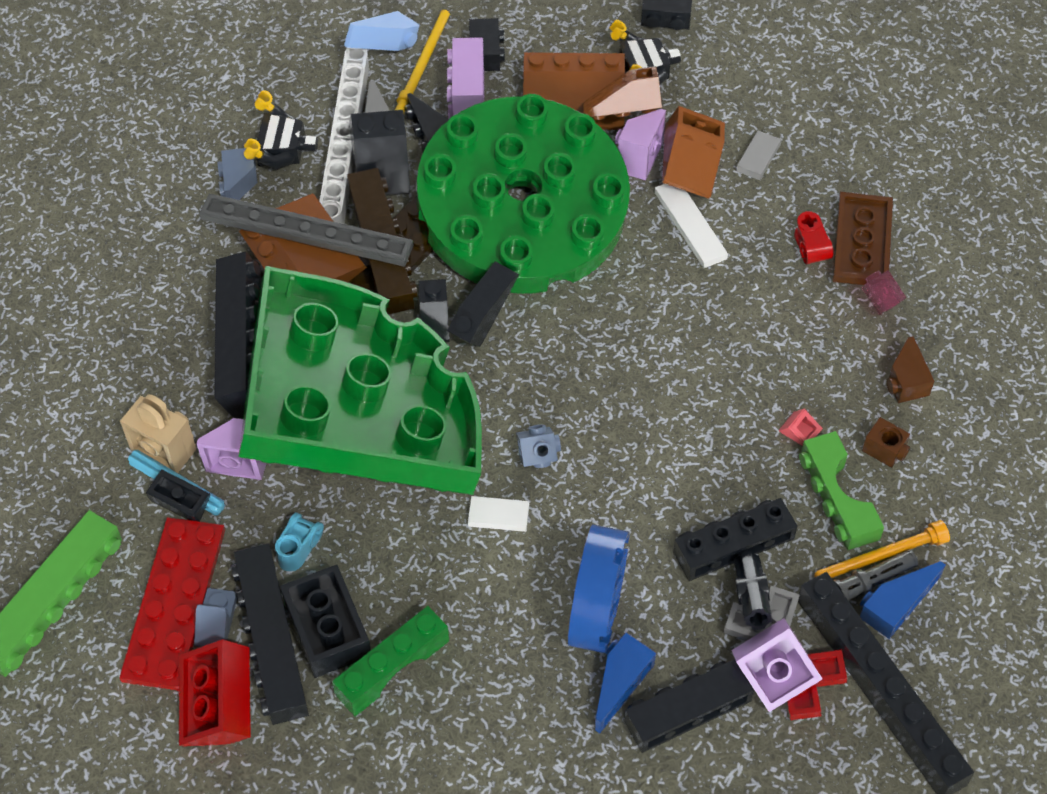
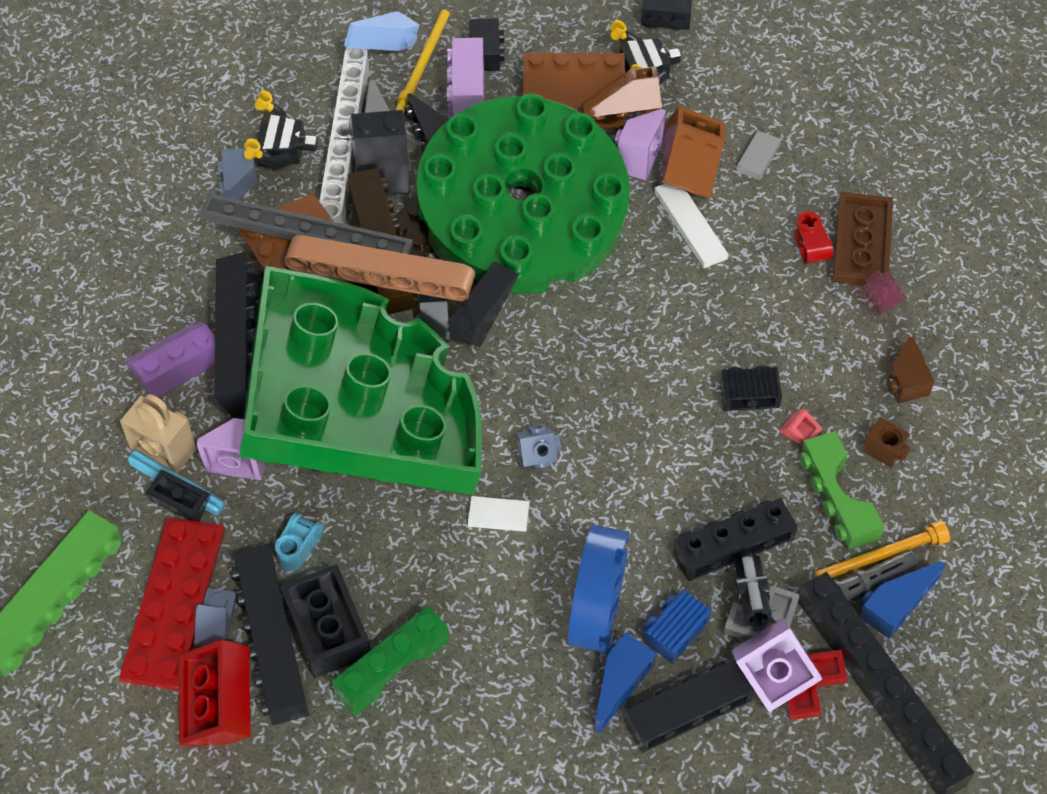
none -> medium lavender slope [124,321,215,397]
none -> nougat beam [284,235,475,301]
none -> blue brick [643,590,711,664]
none -> black brick [720,365,782,411]

